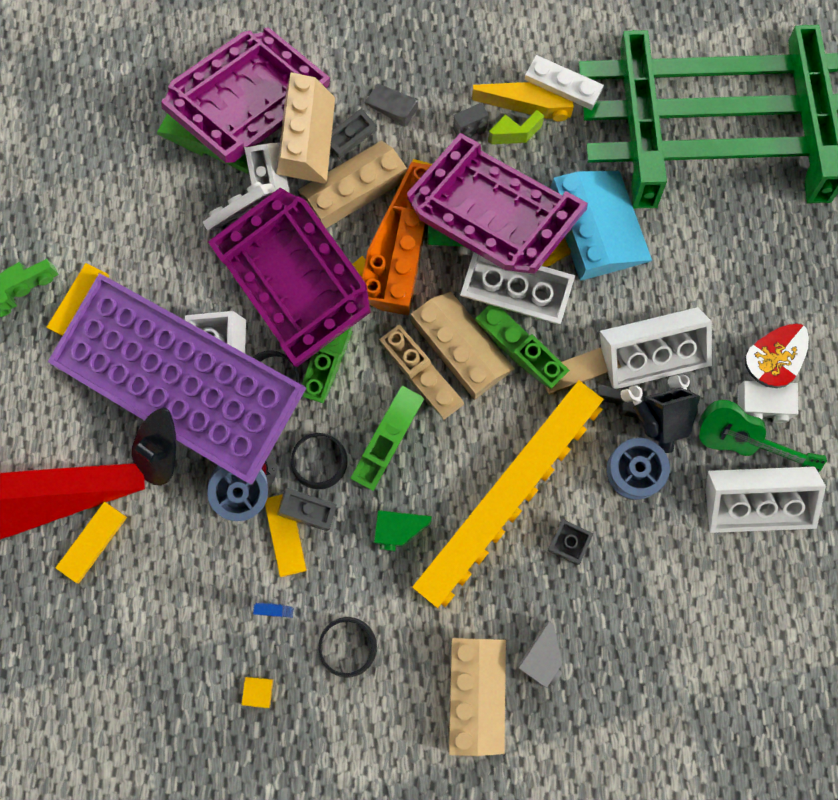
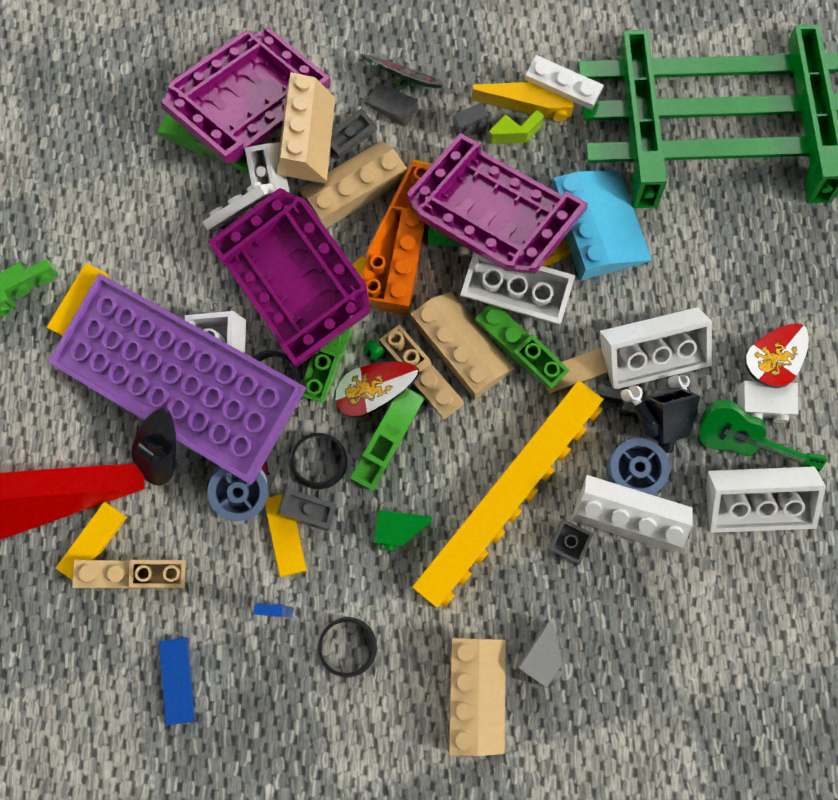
yellow tile [242,677,274,708] -> none
none -> tan slope [72,560,186,589]
none -> blue tile [159,637,195,726]
none -> shield [335,362,420,418]
none -> shield [363,55,444,90]
none -> green hinge [364,338,387,361]
none -> white slope [571,475,693,552]

